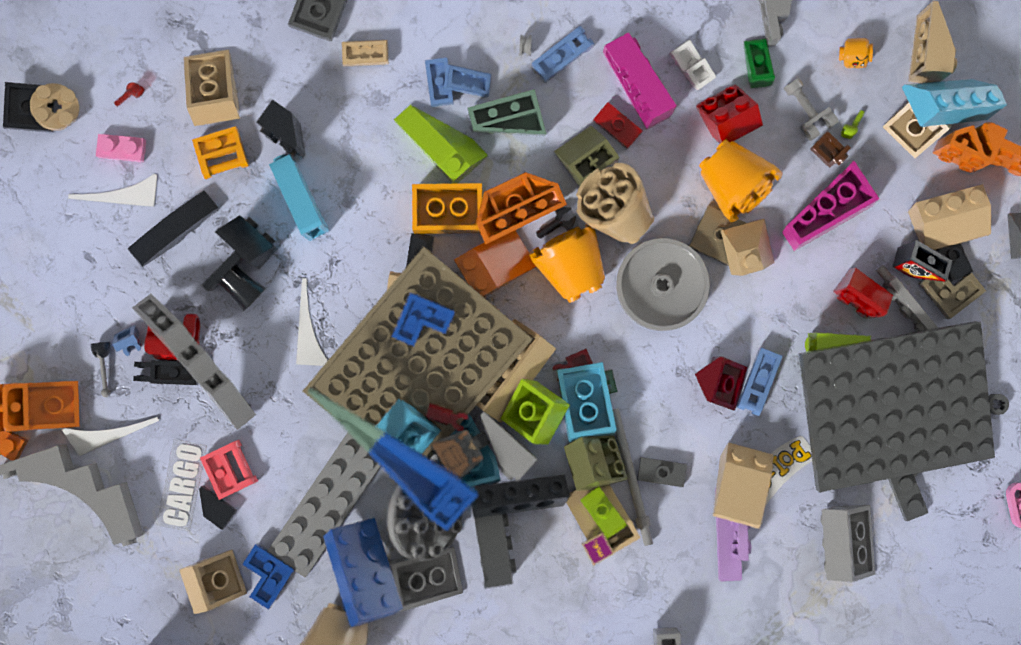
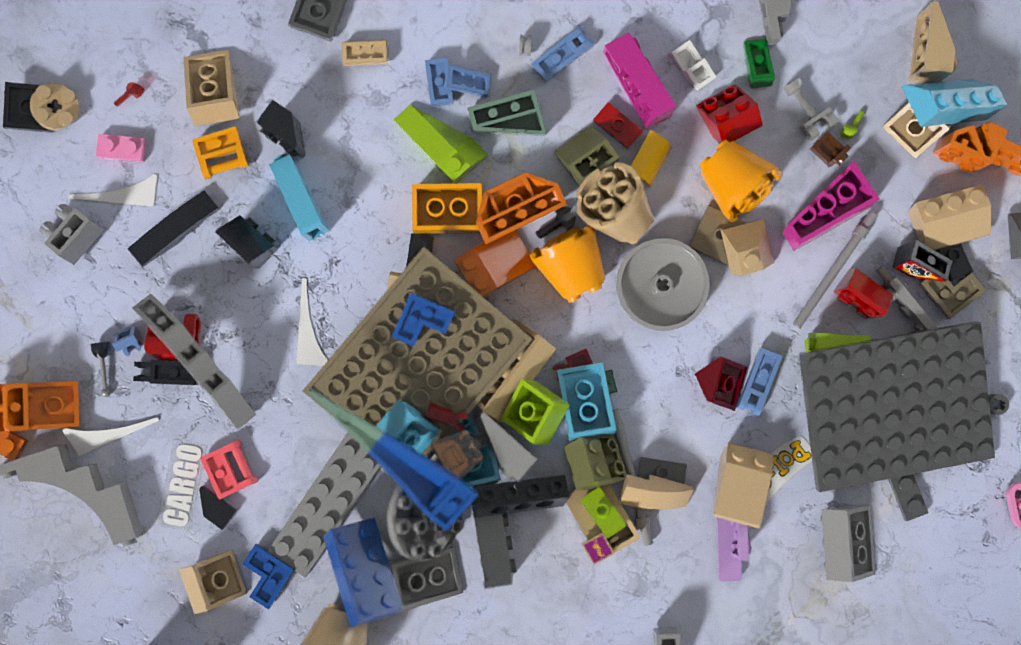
black plant [201,251,266,312] -> none
light orange head [839,38,873,68] -> none
none -> light grey brick [39,204,104,265]
none -> tan slope [620,474,694,509]
none -> yellow brick [631,130,672,187]
none -> light grey bar [793,211,877,329]

